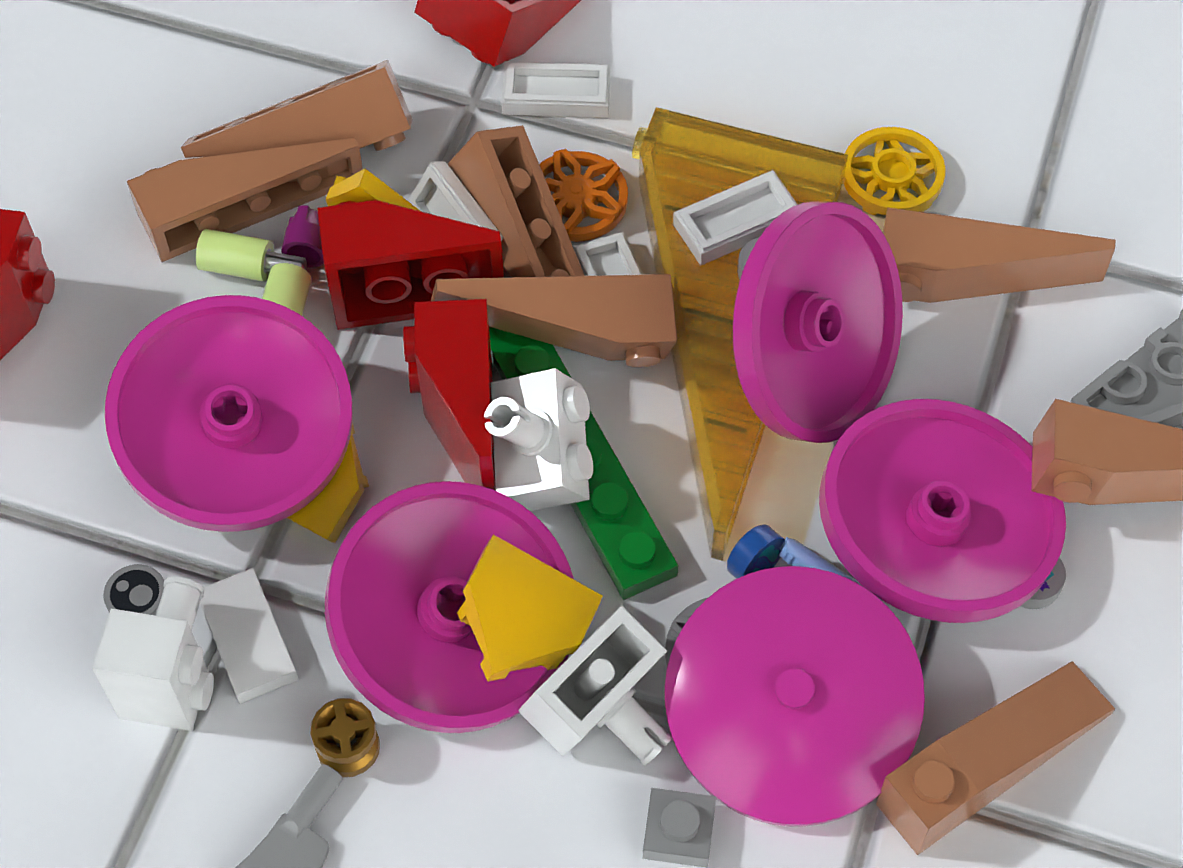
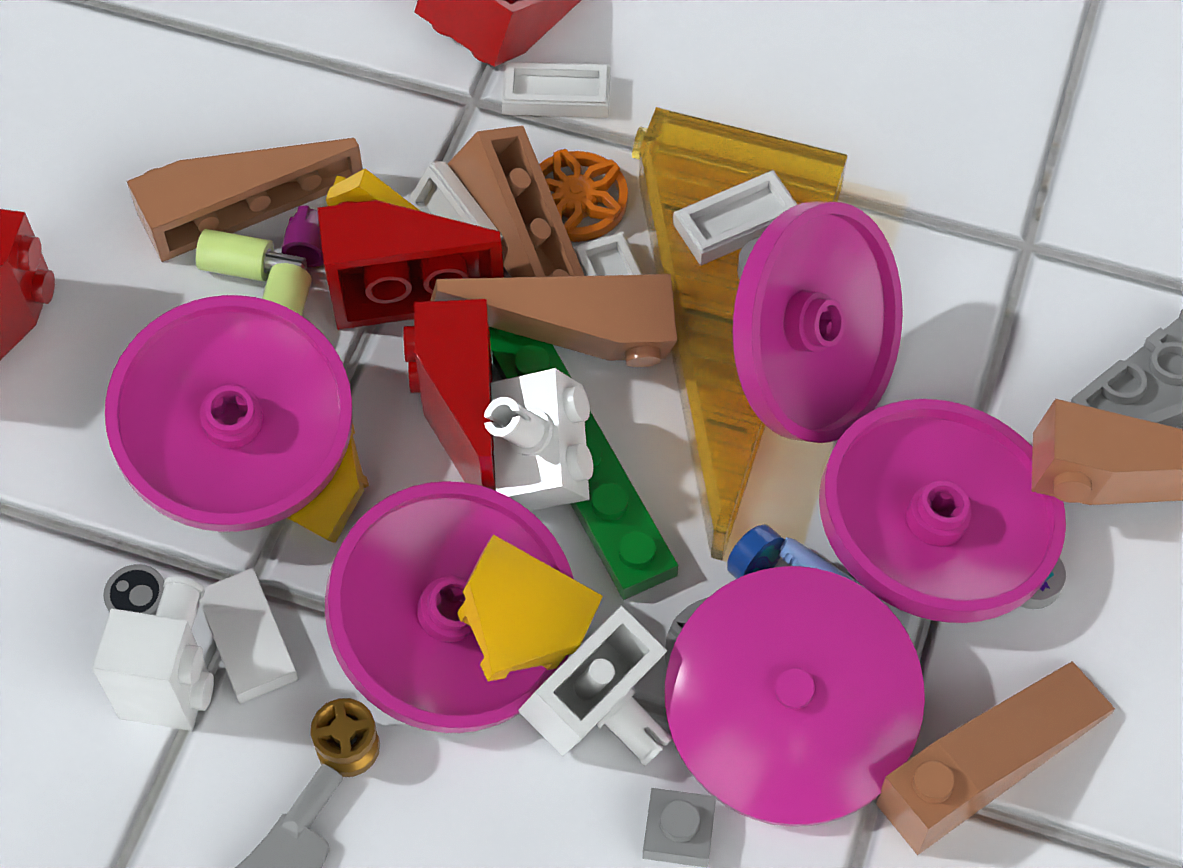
nougat slope [181,60,413,158] -> none
yellow wheel [841,127,946,216] -> none
nougat slope [882,207,1116,303] -> none

